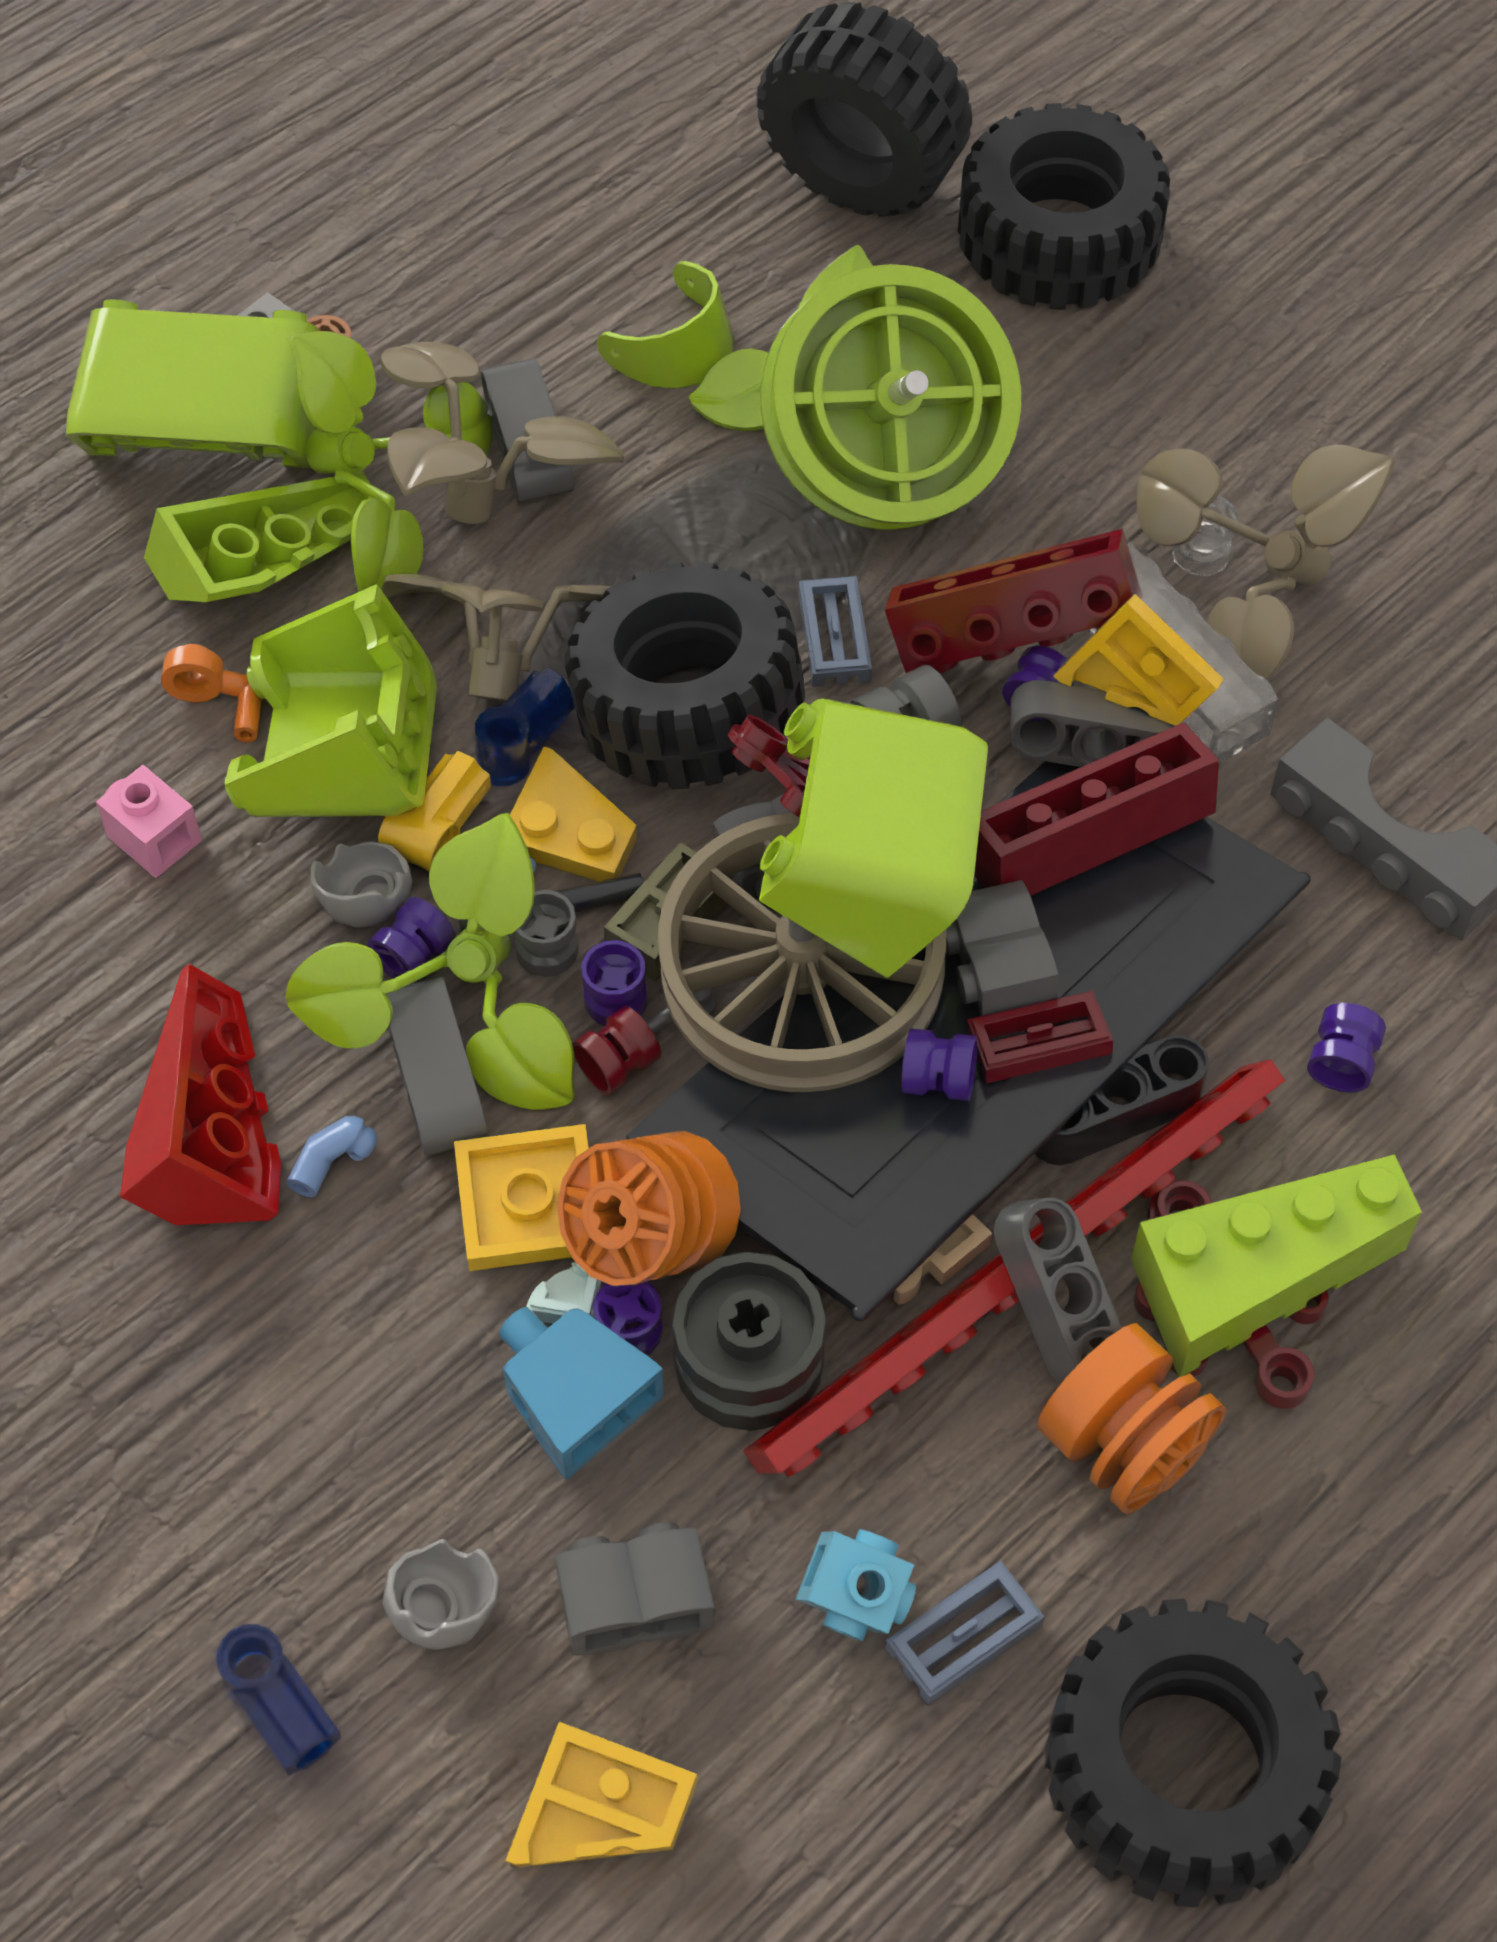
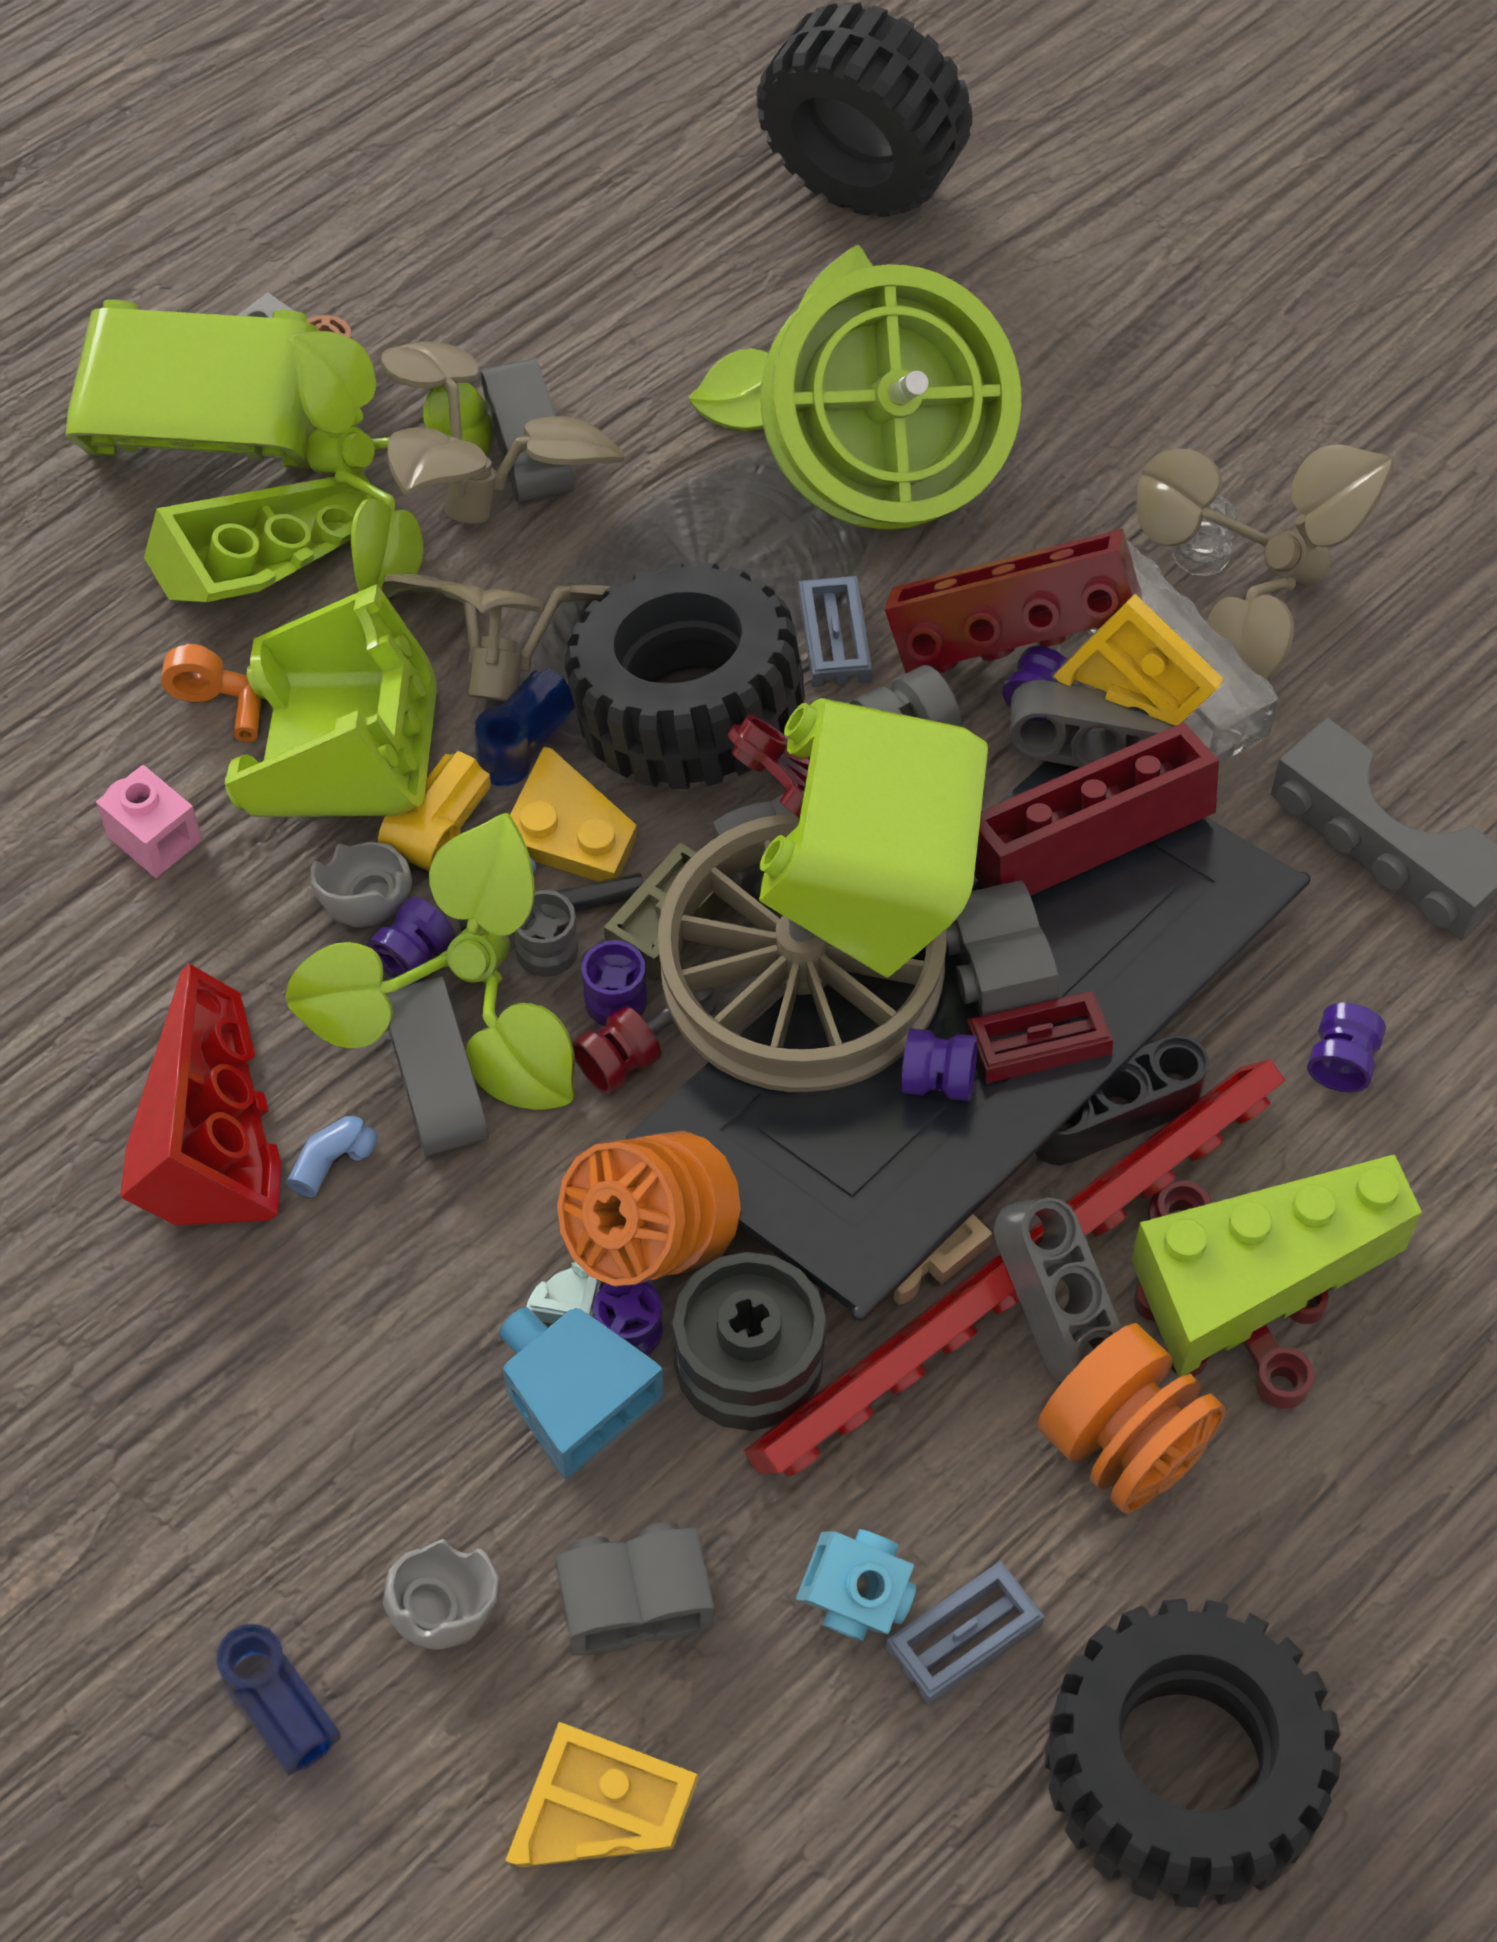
yellow plate [454,1124,589,1271] -> none
lime piece [597,261,734,389] -> none
black tyre [958,103,1170,310] -> none

